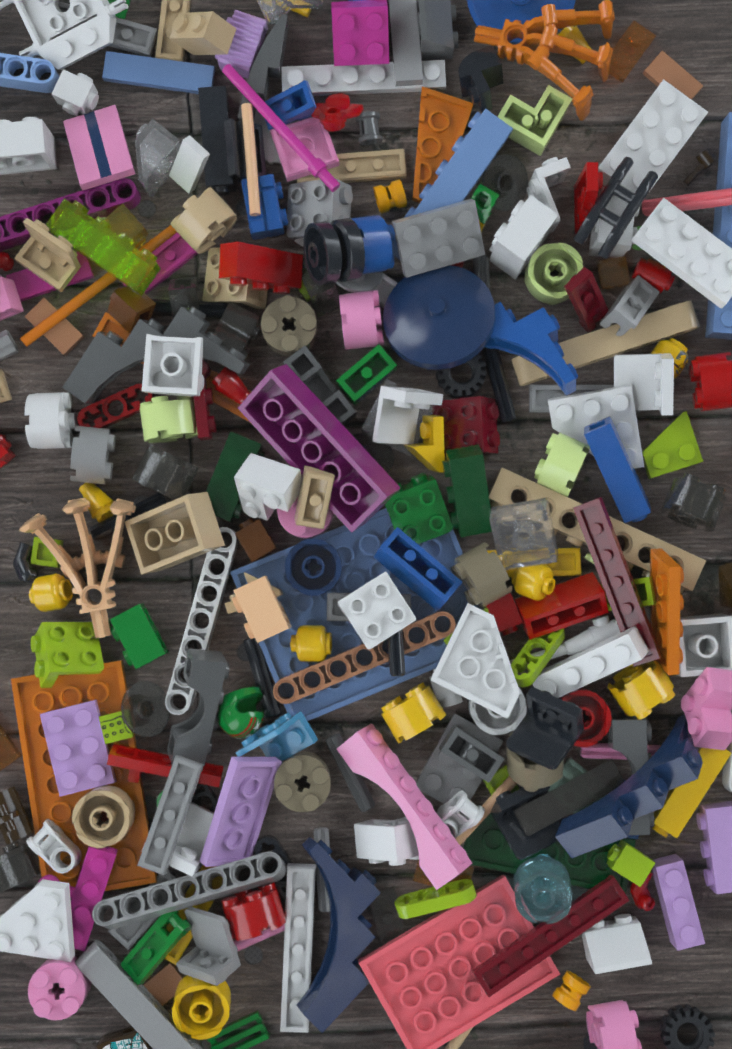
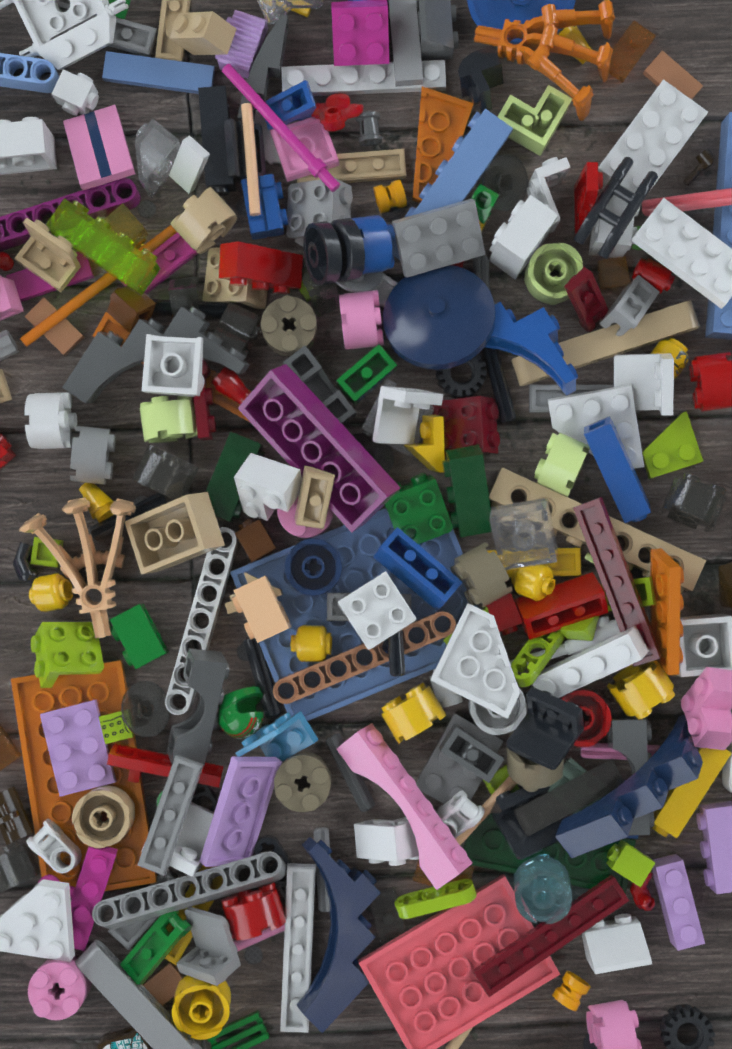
red beam [77,384,154,428] -> none
none -> lime slope [560,616,599,641]

